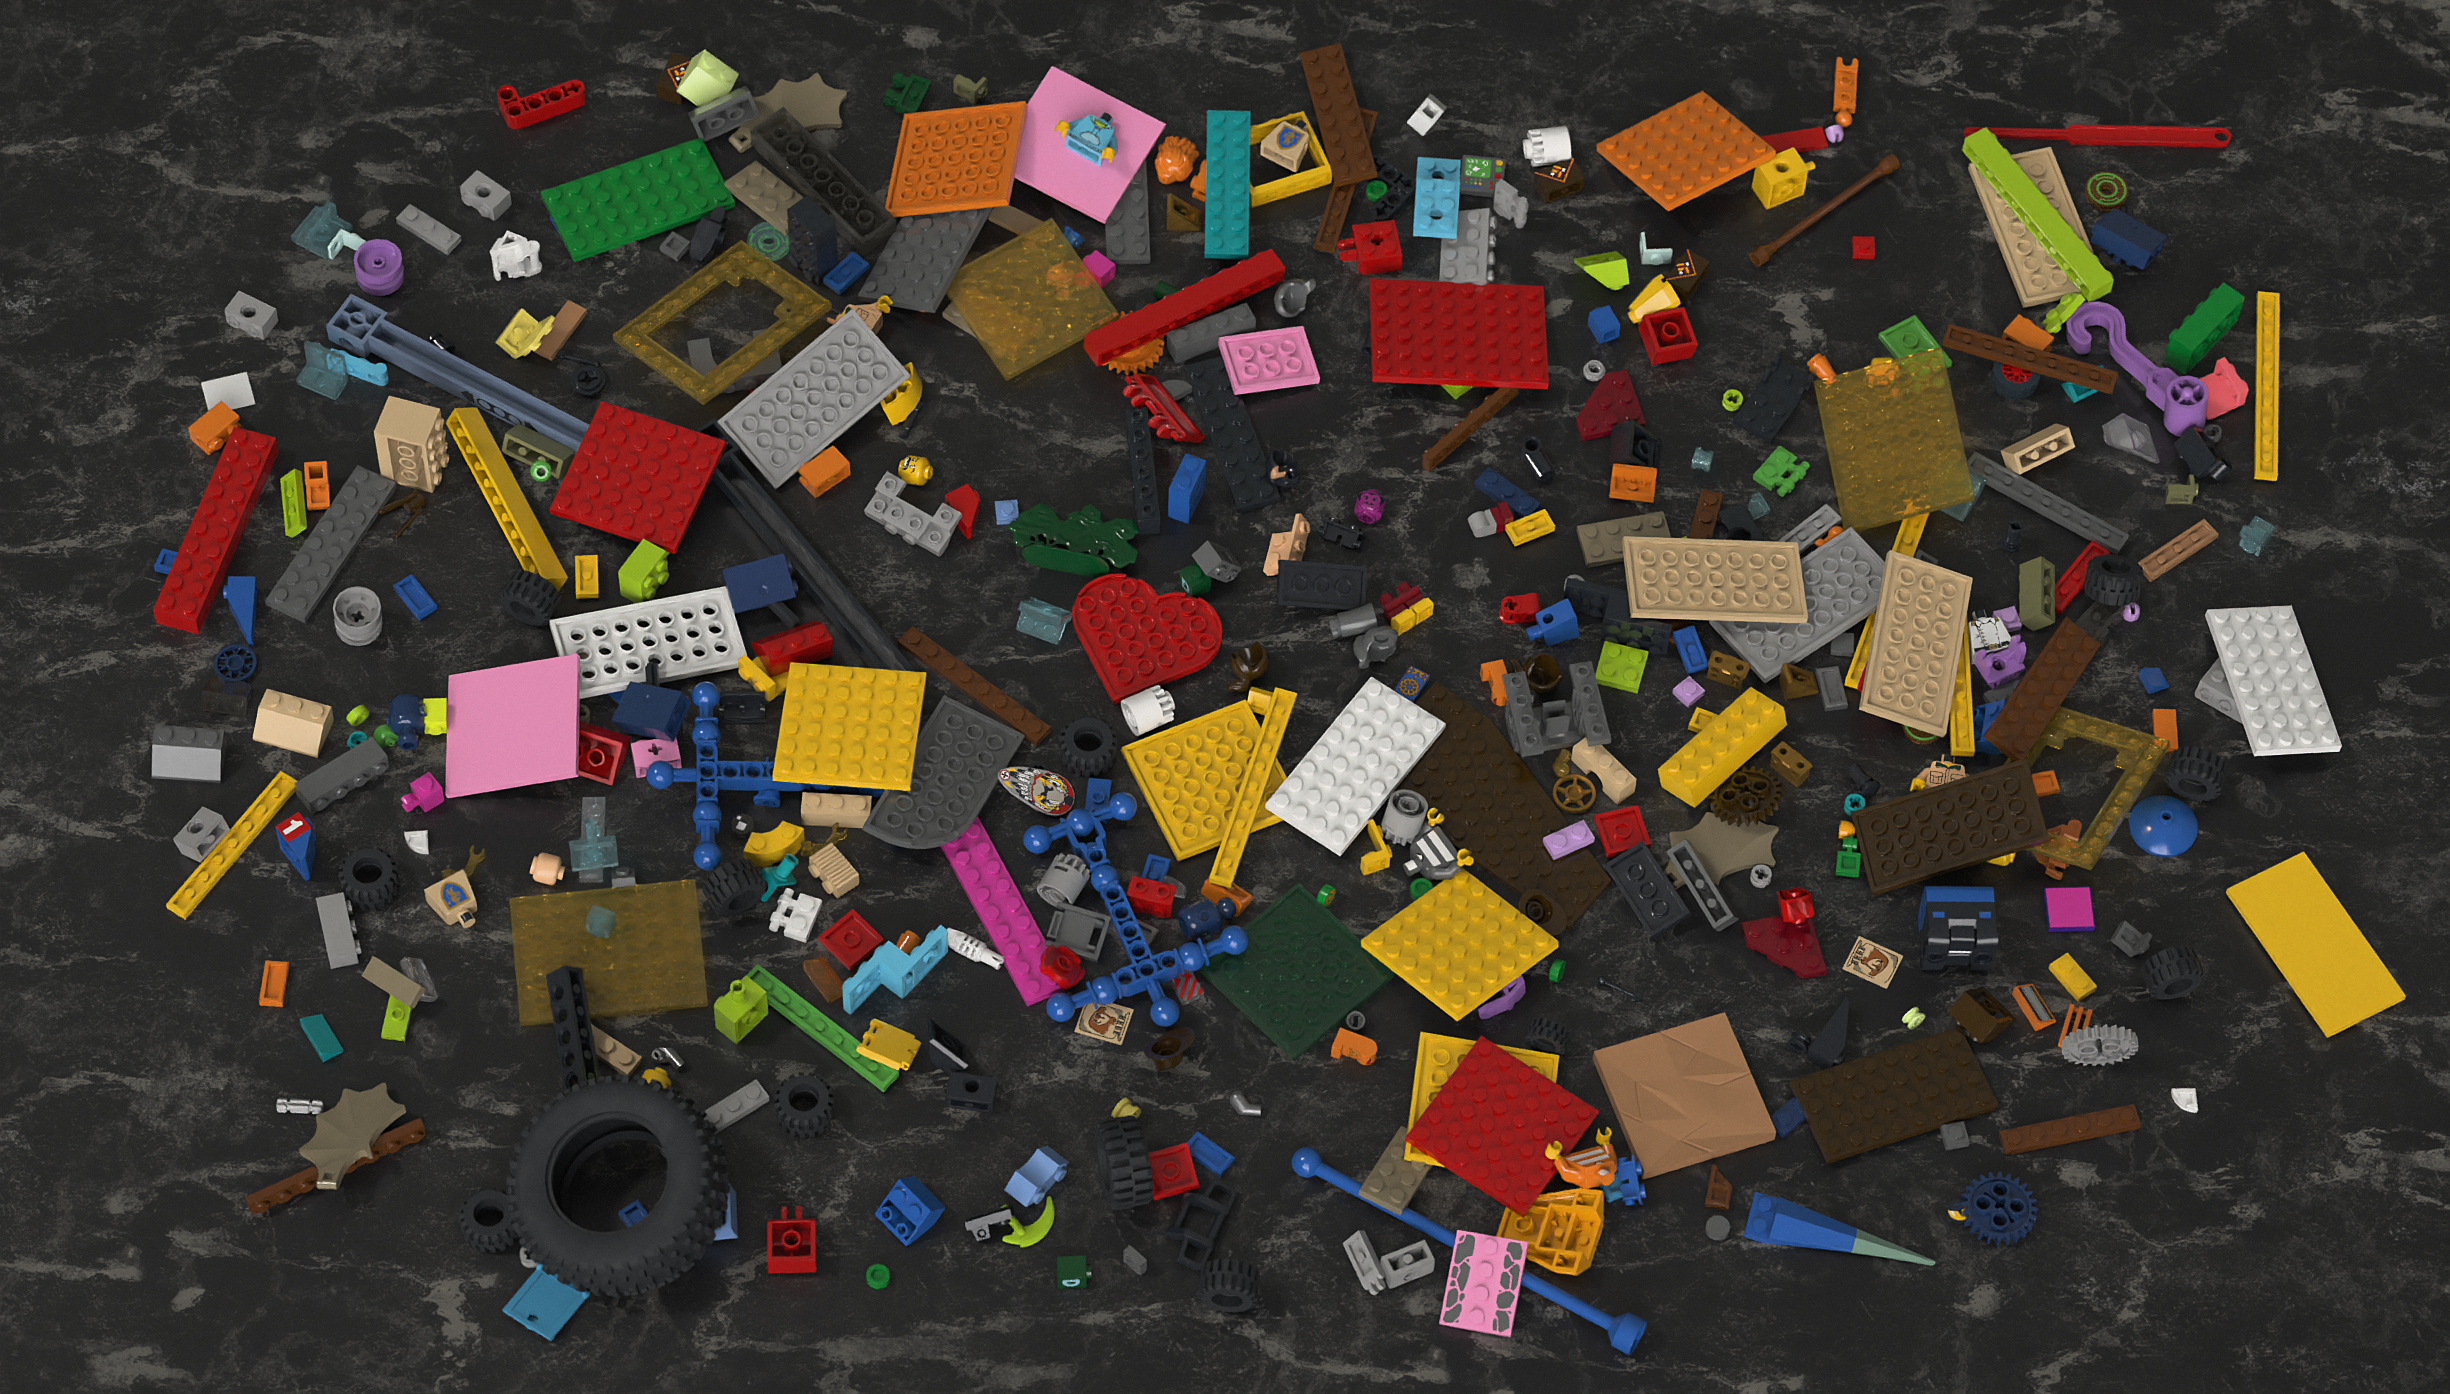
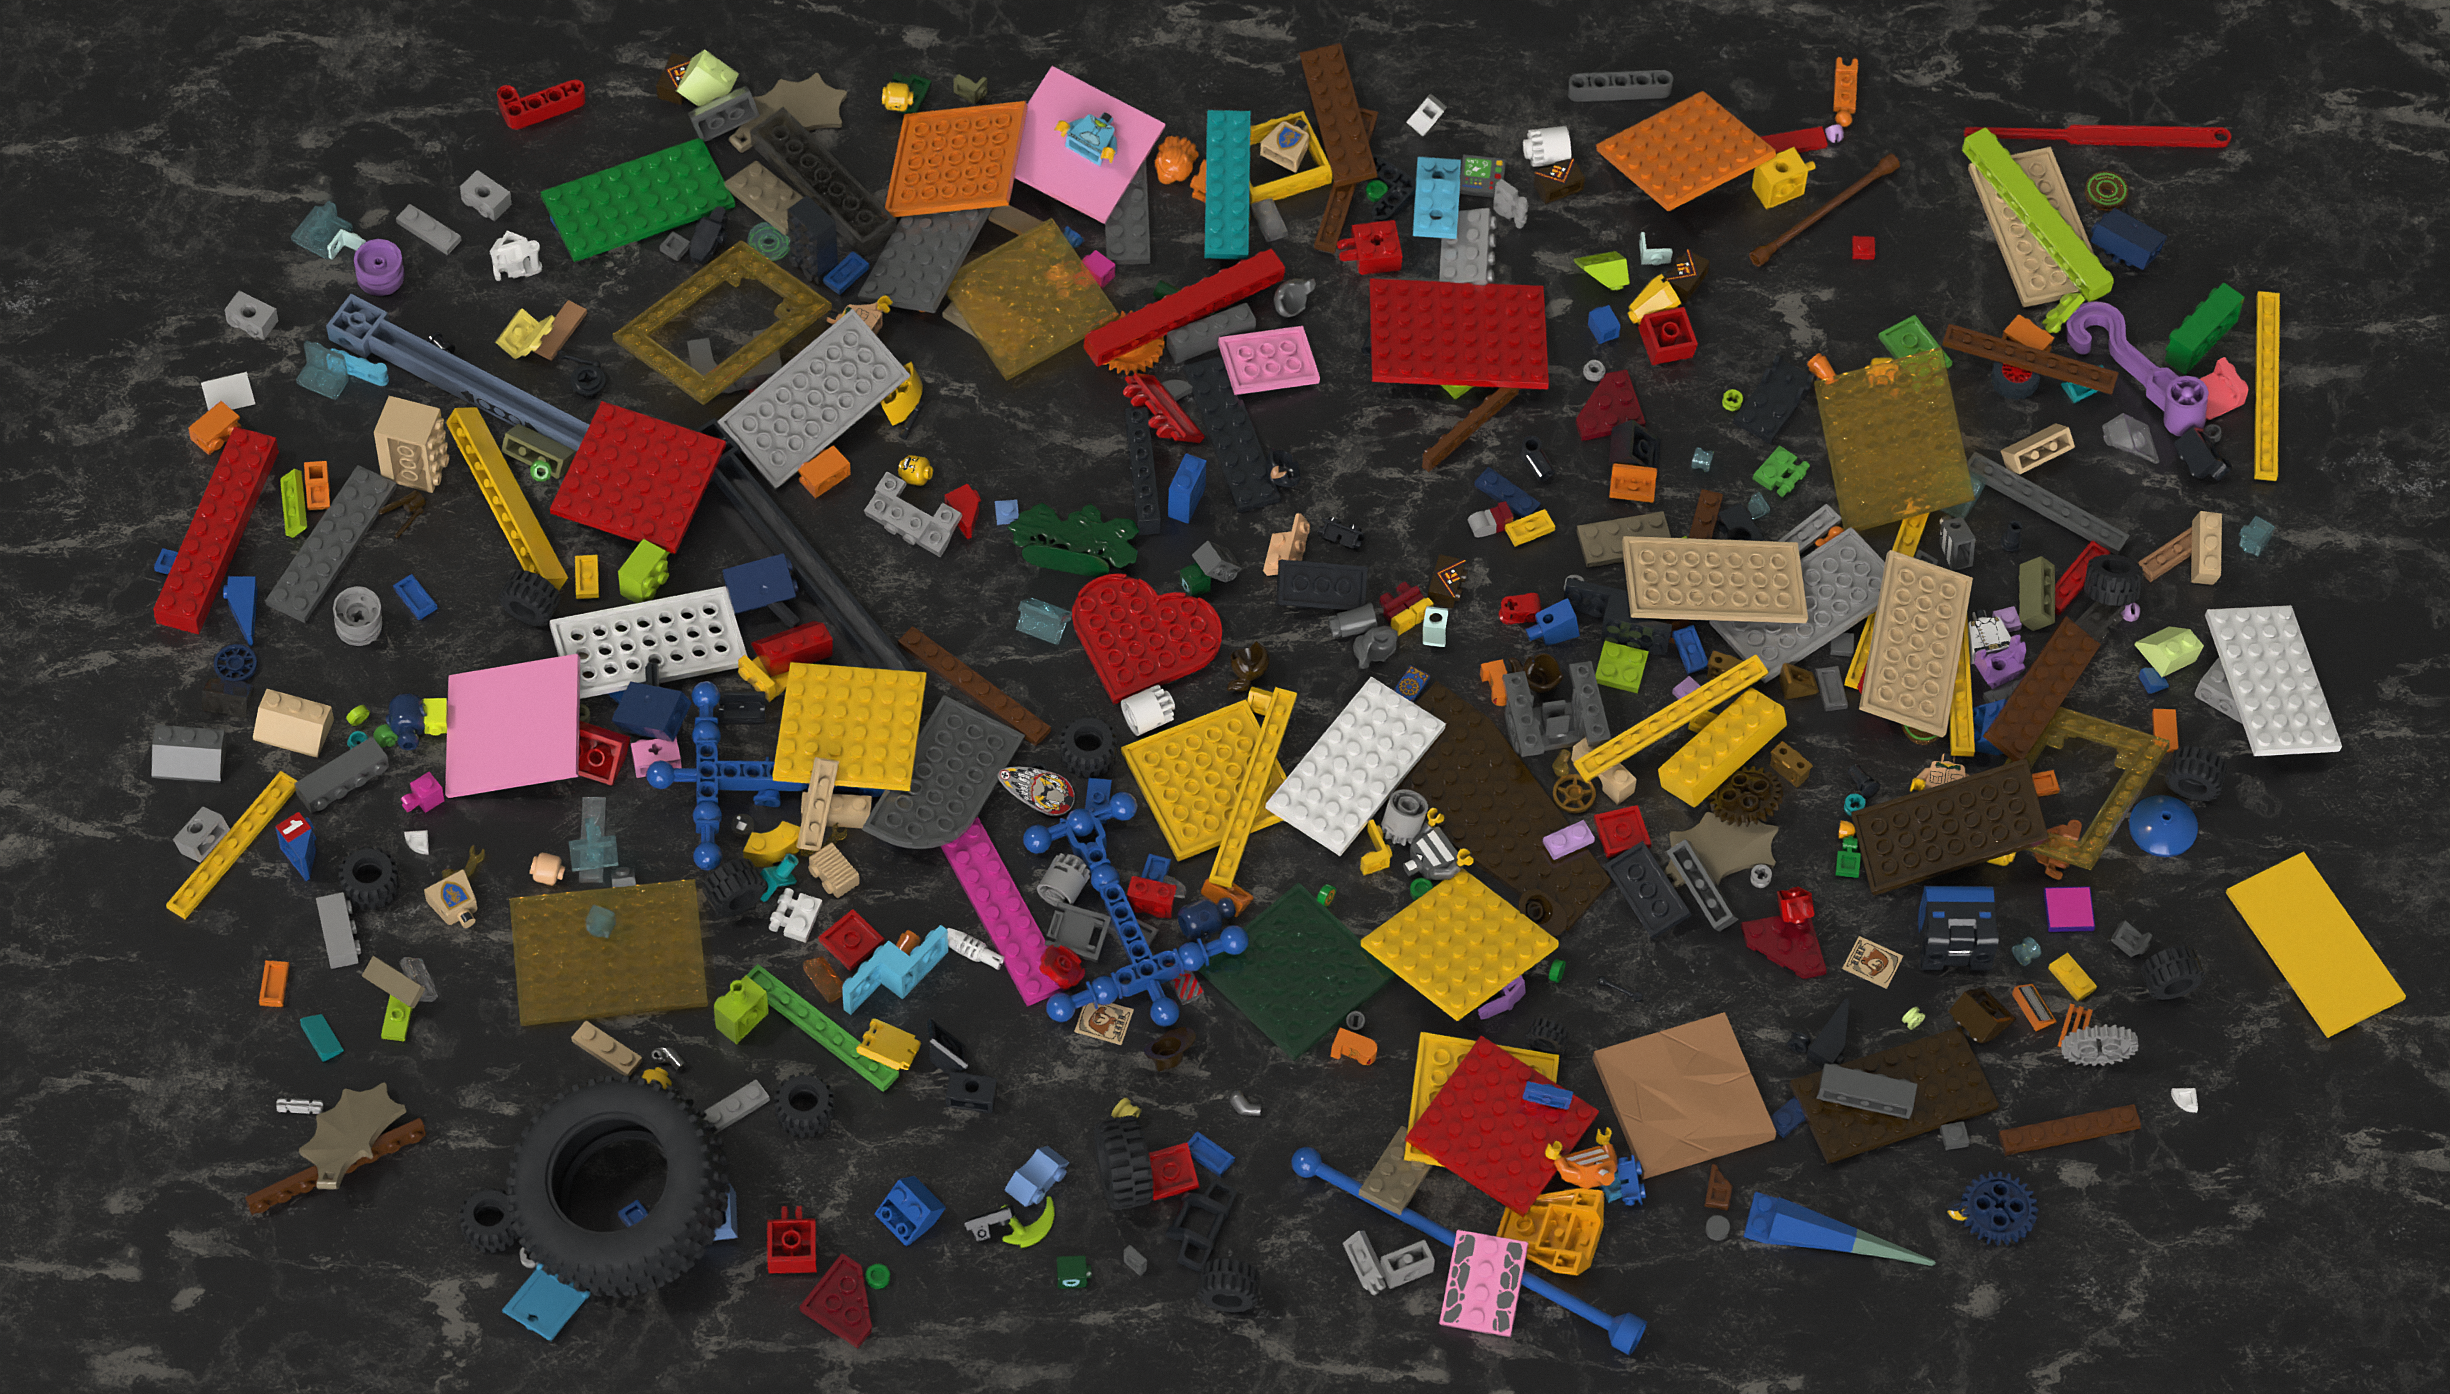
black brick [546,965,600,1091] -> none
pearl gold slope [1167,193,1201,231] -> none
magenta head [1354,489,1385,524] -> none
olive bracket [2165,475,2198,504] -> none
none -> tan tile [797,757,839,851]
none -> dark red plate [799,1253,872,1349]
none -> yellow head [882,82,913,112]
none -> clear plate [1251,198,1288,242]
none -> light aqua bracket [1423,606,1448,647]
none -> dark brown brick [1428,554,1468,609]
none -> blue plate [1522,1081,1573,1110]
none -> dark grey beam [1568,70,1673,102]
none -> yellow plate [1573,654,1769,782]
none -> dark grey brick [1817,1064,1917,1119]
none -> dark grey torso [1939,515,1976,571]
none -> clear light blue wheel [2012,937,2041,966]
none -> yellowish green slope [2135,626,2204,677]
none -> tan brick [2191,511,2222,585]

